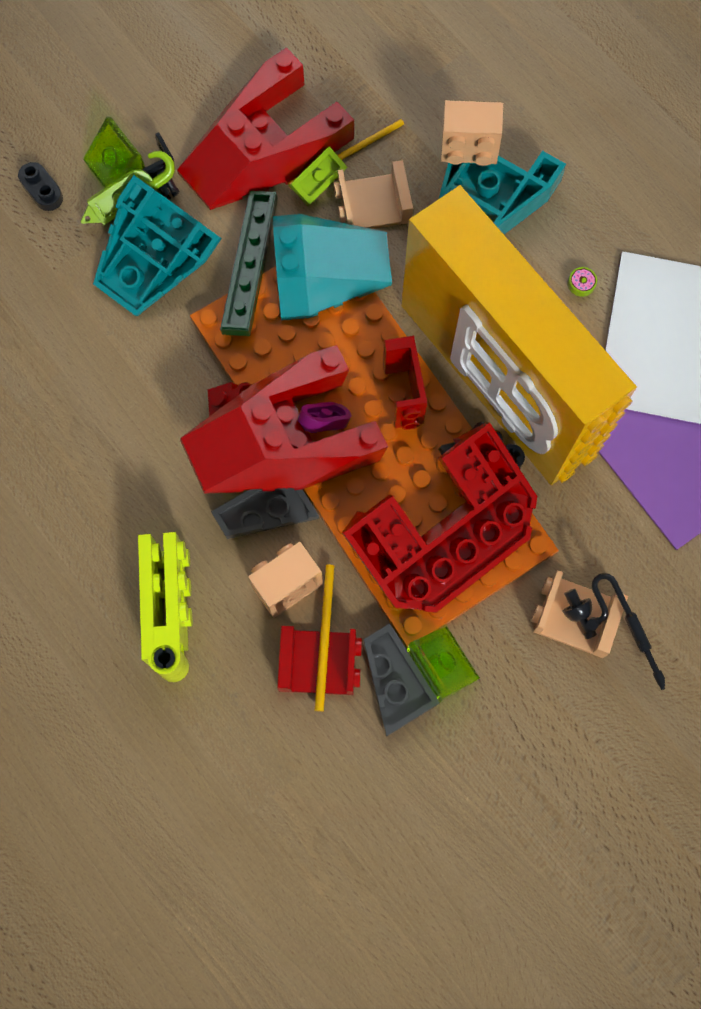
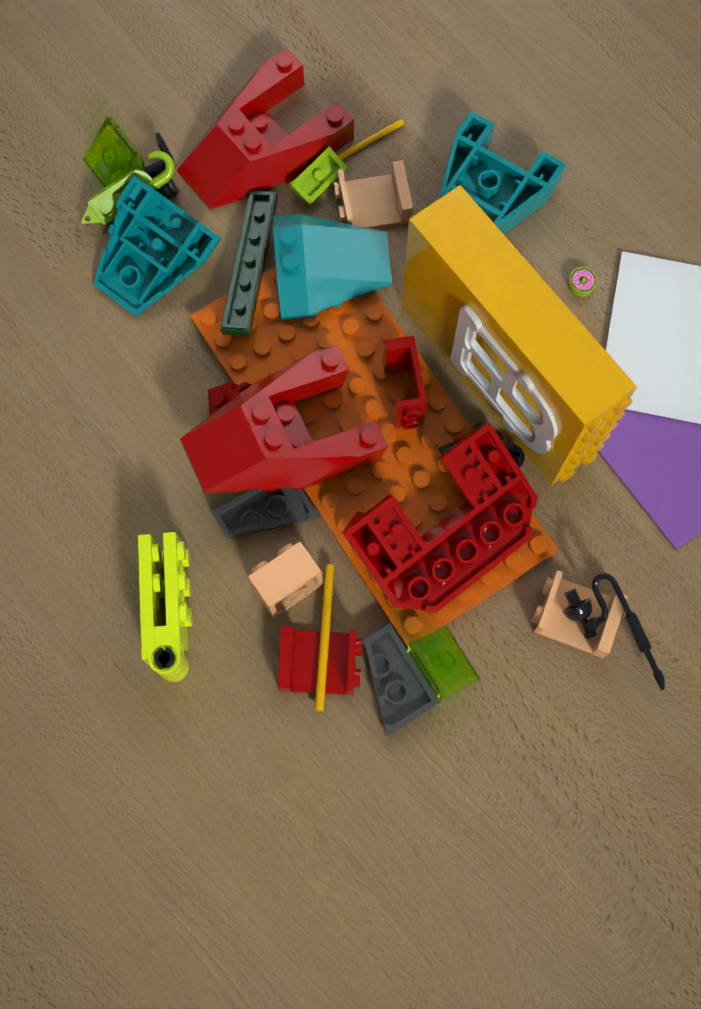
black plate [18,162,63,211] -> none
magenta plate [298,402,352,433] -> none
light nougat brick [441,100,503,166] -> none

